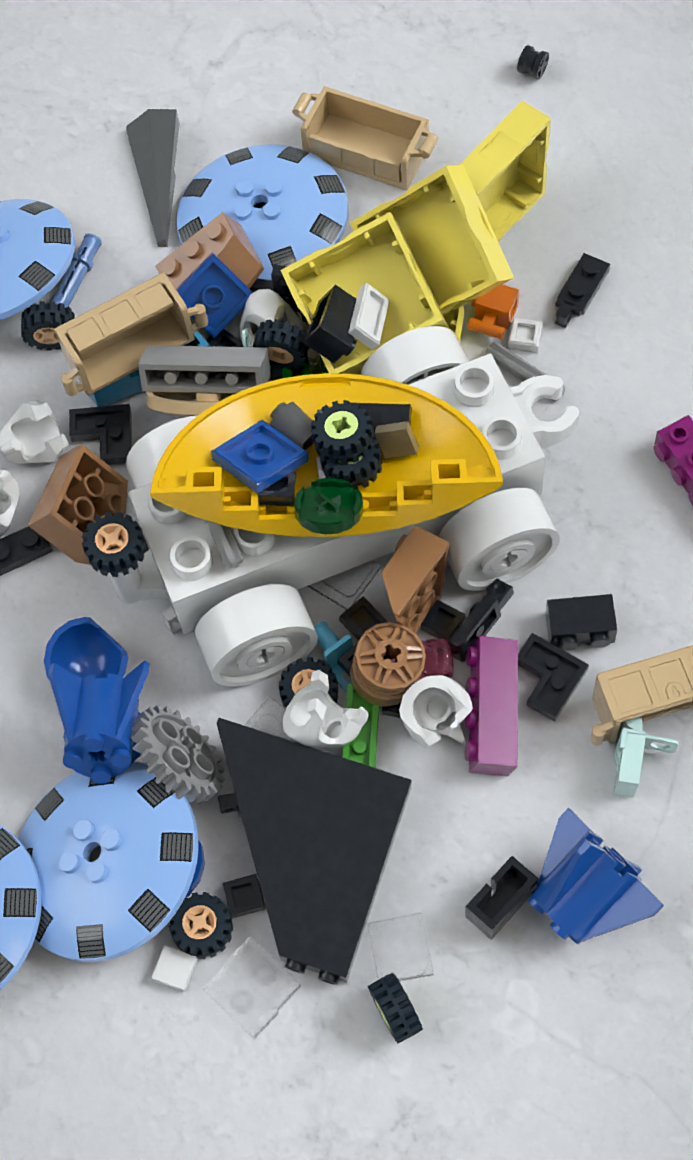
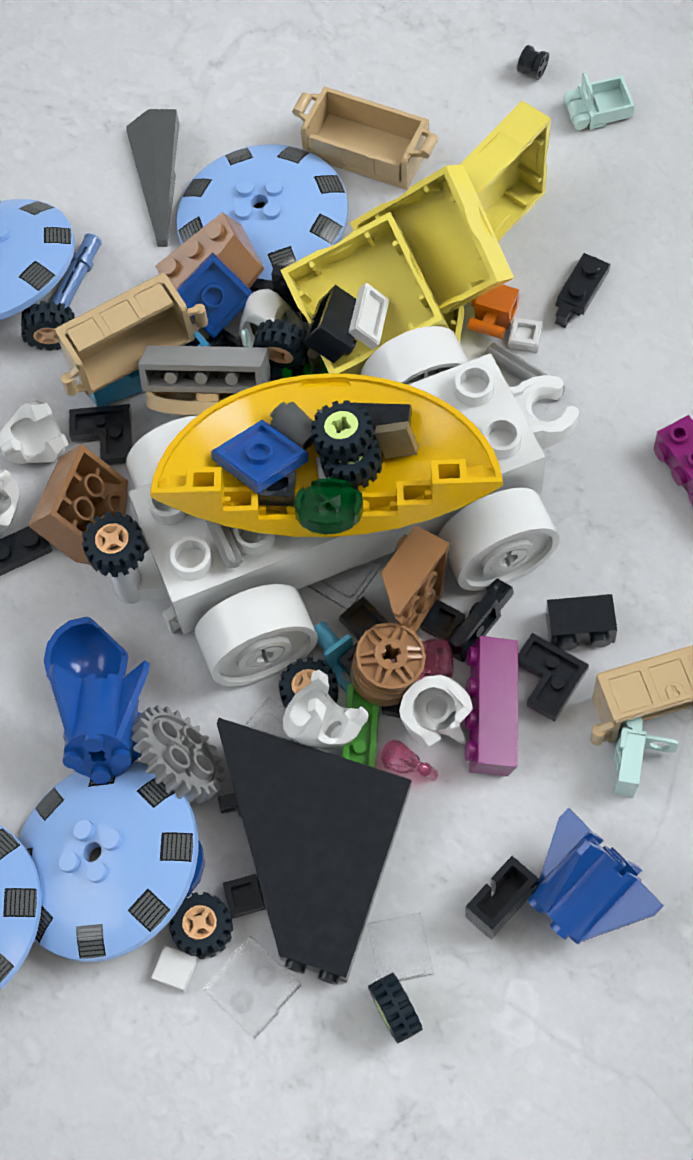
none -> clear pink piece [381,739,439,781]
none -> light aqua piece [563,72,634,130]

